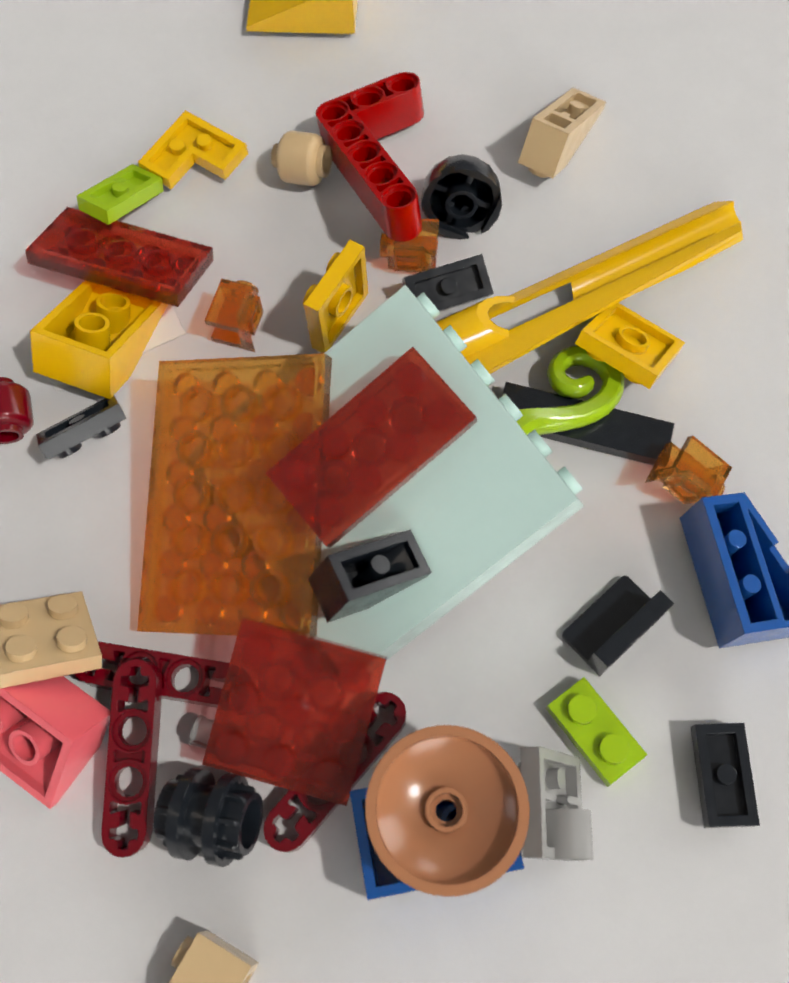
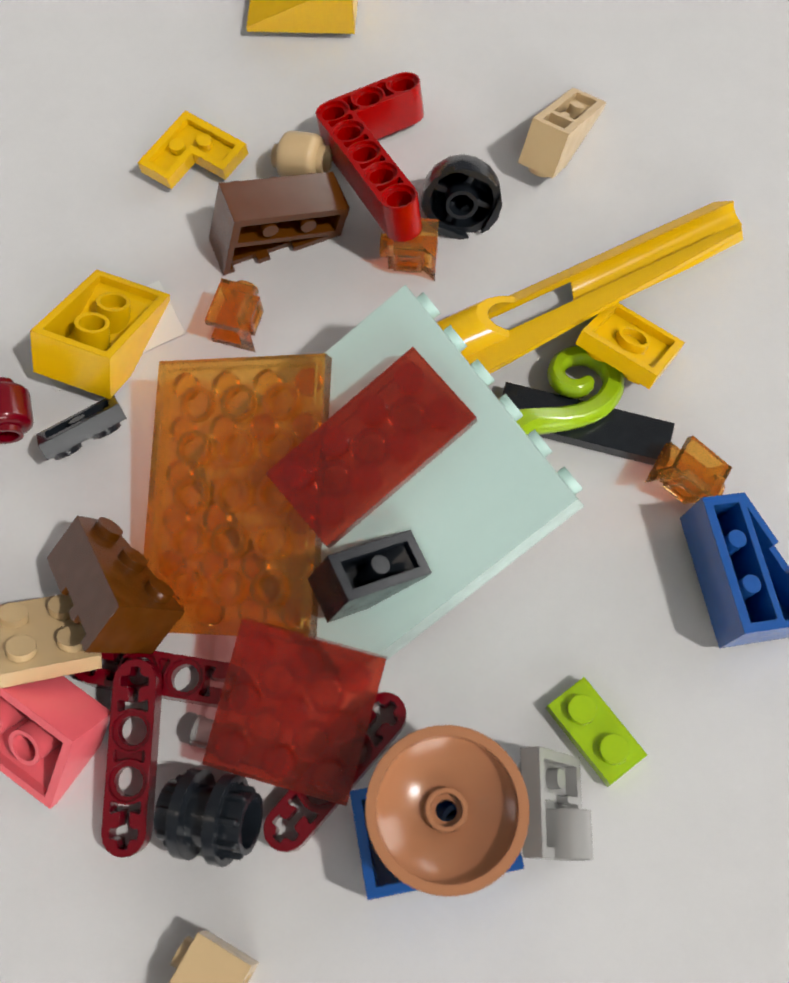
clear red plate [25,207,213,307] -> none
lime plate [77,164,163,225] -> none
yellow plate [303,239,368,354] -> none
black plate [402,254,494,312] -> none
black panel [562,575,674,676] -> none
black plate [690,723,760,828] -> none
none -> reddish brown wedge [47,516,185,654]
none -> reddish brown wedge [209,172,350,276]

